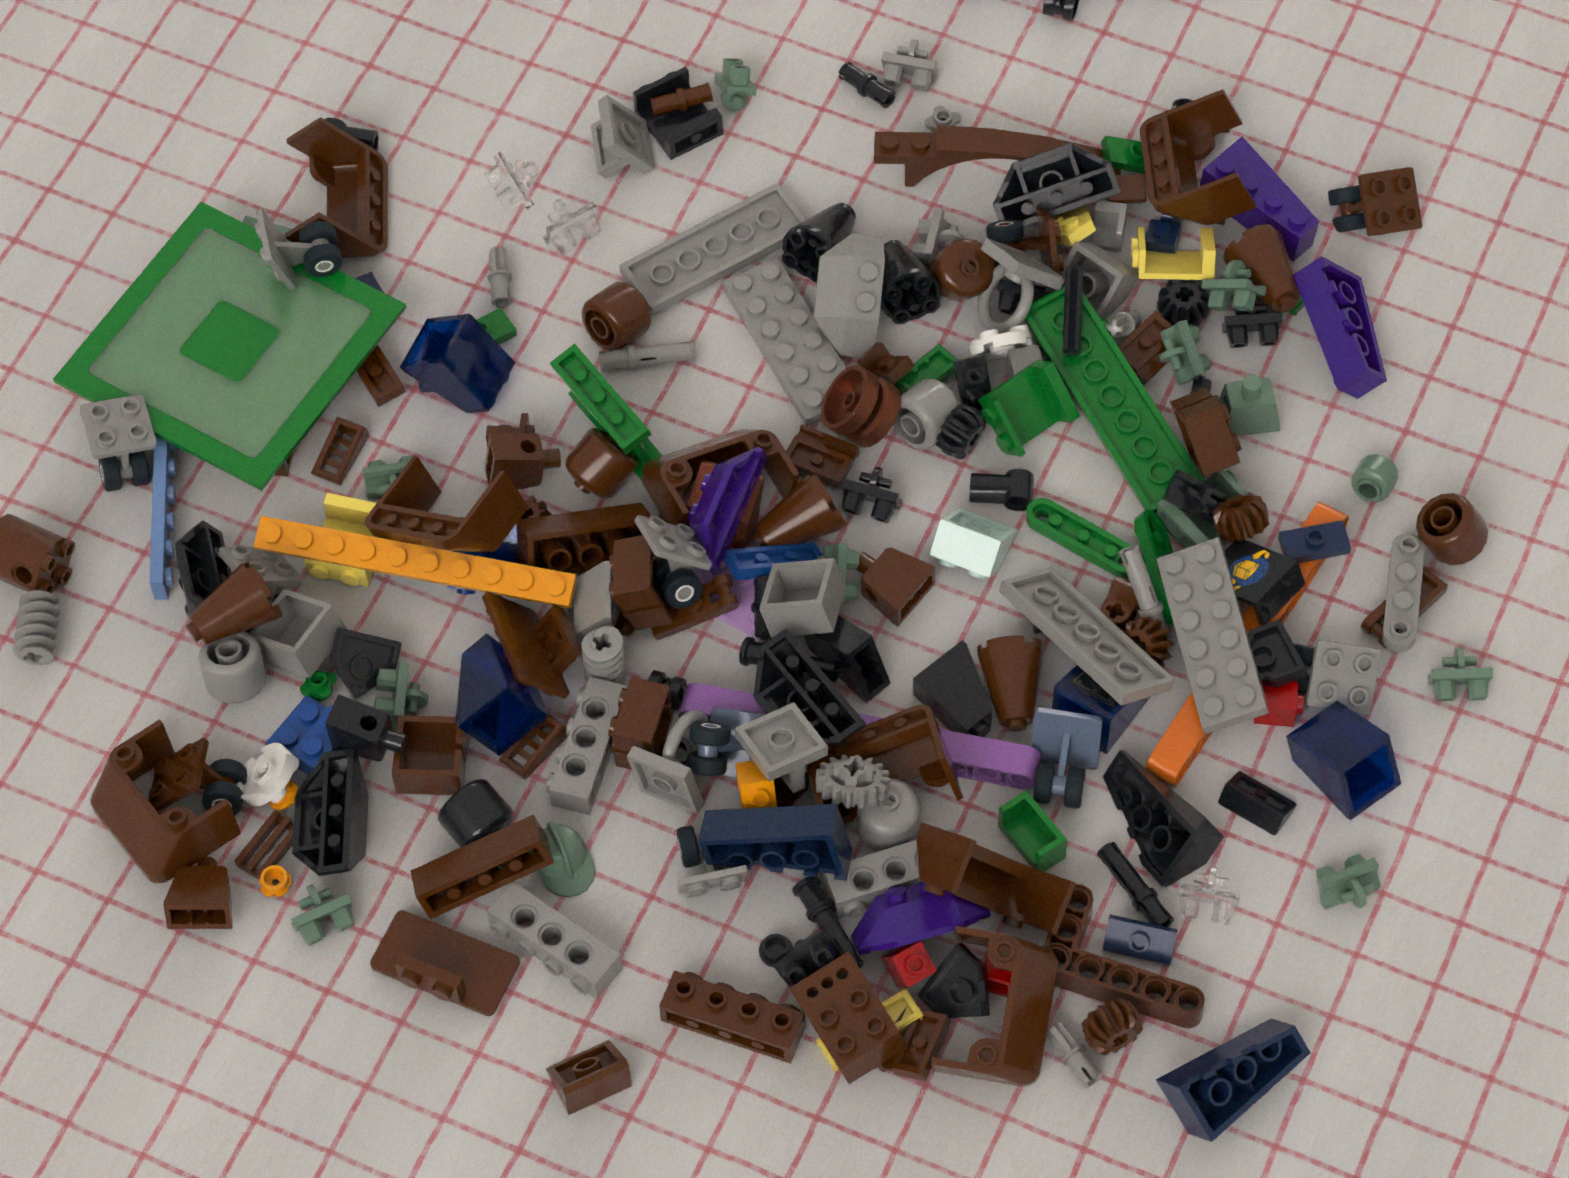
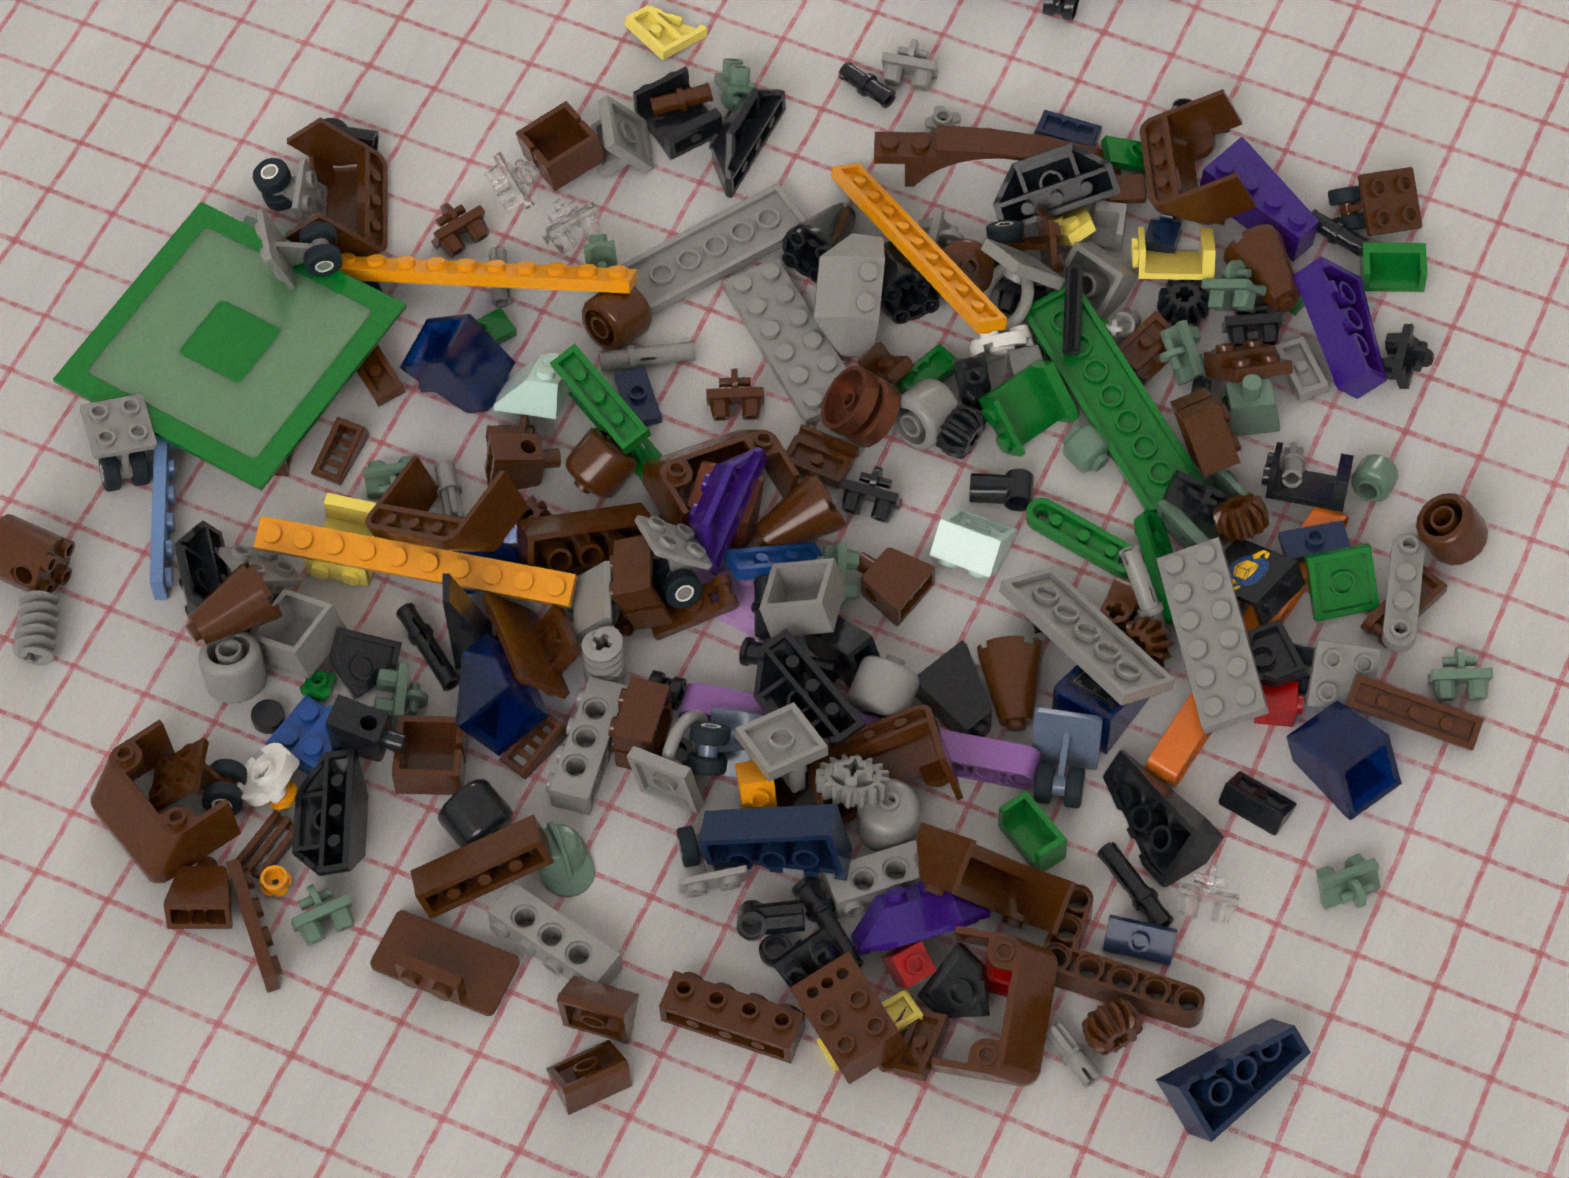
none -> reddish brown plate [226,858,283,993]
none -> black tile [251,699,286,734]
none -> plate [253,158,327,224]
none -> light orange plate [339,253,638,294]
none -> black pin [396,603,461,691]
none -> reddish brown hips [431,203,489,258]
none -> light grey axle [435,460,464,518]
none -> black wedge [442,573,501,670]
none -> light aqua slope [494,353,570,419]
none -> reddish brown piece [515,101,606,191]
none -> reddish brown slope [557,975,639,1044]
none -> sand green hips [583,234,617,268]
none -> dark blue plate [614,366,662,426]
none -> light yellow wing [624,5,708,61]
none -> reddish brown hips [706,368,764,421]
none -> black wedge [709,88,786,198]
none -> black piece [736,899,805,941]
none -> light orange plate [831,163,1007,334]
none -> light grey head [847,654,920,718]
none -> dark blue plate [1034,109,1102,147]
none -> sand green head [1062,425,1110,472]
none -> reddish brown plate [1204,339,1293,383]
none -> black panel [1261,442,1354,512]
none -> light grey plate [1275,336,1329,402]
none -> light grey axle [1280,442,1306,488]
none -> green plate [1304,543,1379,622]
none -> black pin [1311,209,1369,257]
none -> reddish brown plate [1344,674,1484,751]
none -> green panel [1360,242,1427,292]
none -> black hips [1382,324,1434,389]

